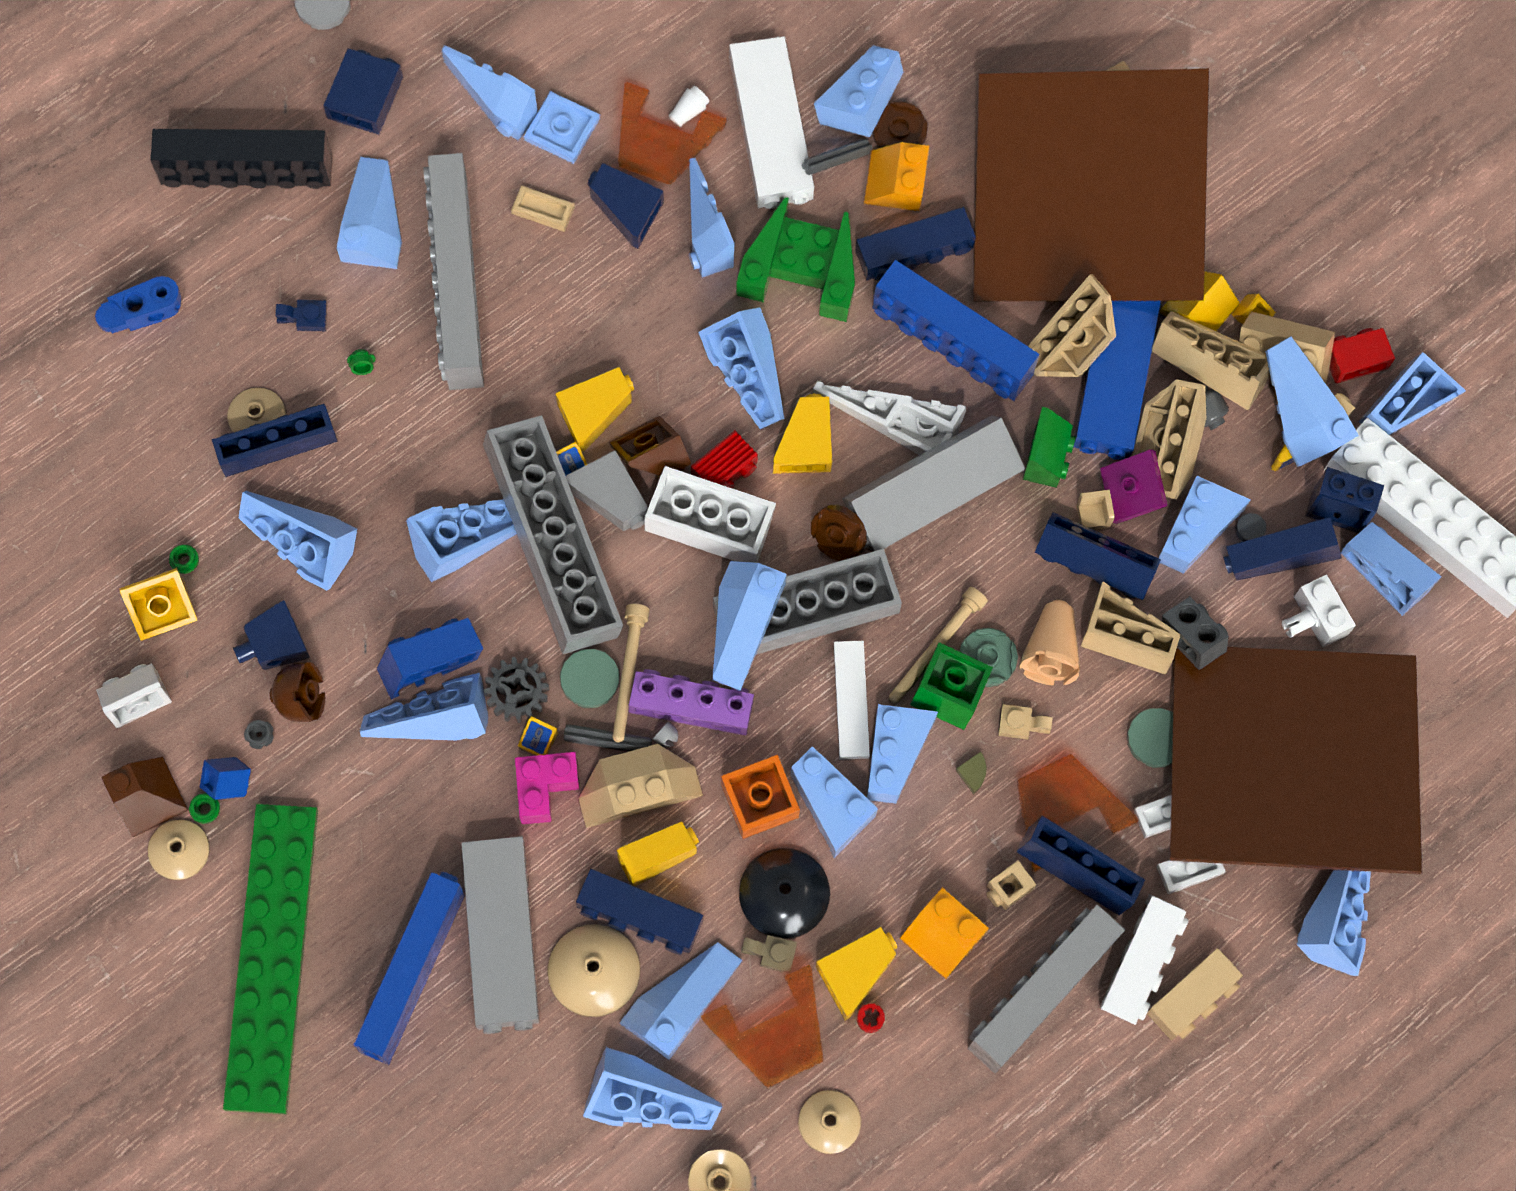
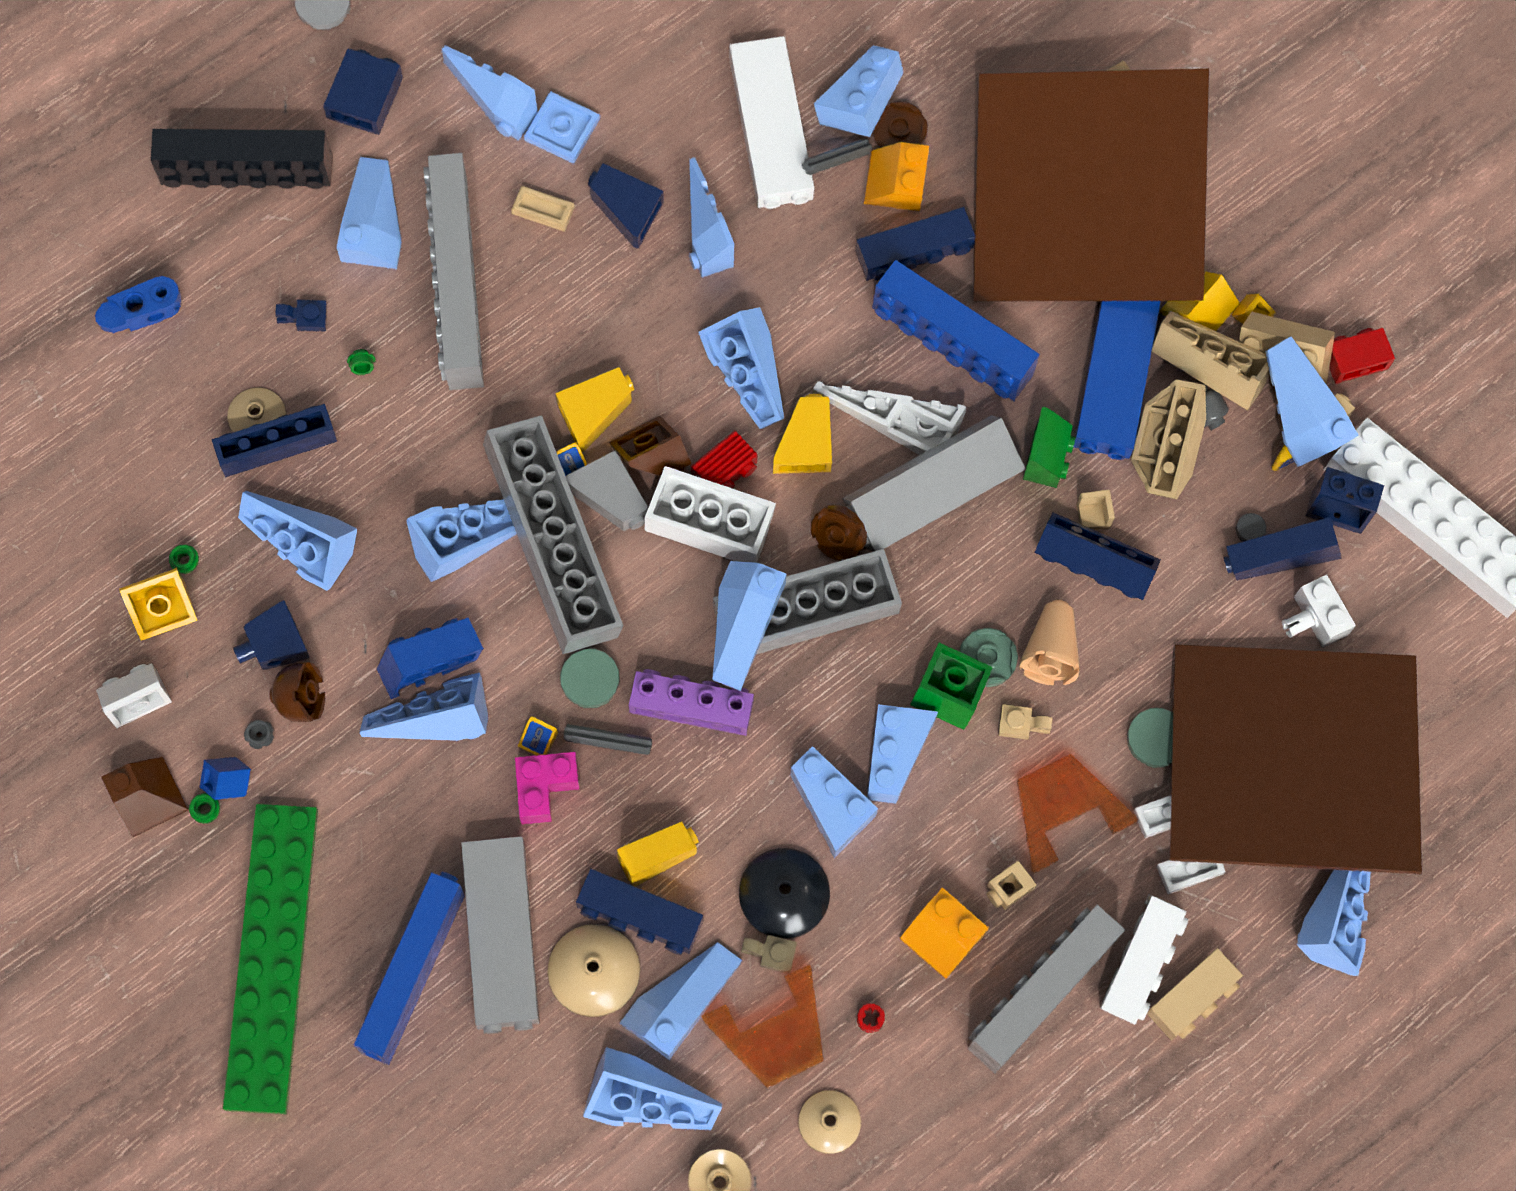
tan dish [148,820,209,880] -> none
dark grey gear [484,657,549,723] -> none
tan wedge [578,744,703,828] -> none
tan piece [612,604,650,743] -> none
clear orange wing [618,82,727,186] -> none
light grey hinge [652,721,678,748] -> none
white cone [668,86,710,127] -> none
orange brick [721,755,800,839] -> none
green wedge [736,198,855,322] -> none
yellow slope [815,927,898,1020] -> none
white tile [834,641,870,760] -> none
tan piece [889,587,988,703] -> none
olive tile [956,752,987,795] -> none
dark blue brick [1016,816,1145,915] -> none
tan wedge [1028,274,1116,377] -> none
tan wedge [1081,581,1181,675] -> none
magenta plate [1100,449,1168,524] -> none
light blue wedge [1159,476,1251,574] -> none
dark grey brick [1162,596,1229,670] -> none
light blue wedge [1341,522,1442,616] -> none
light blue wedge [1358,352,1466,435] -> none

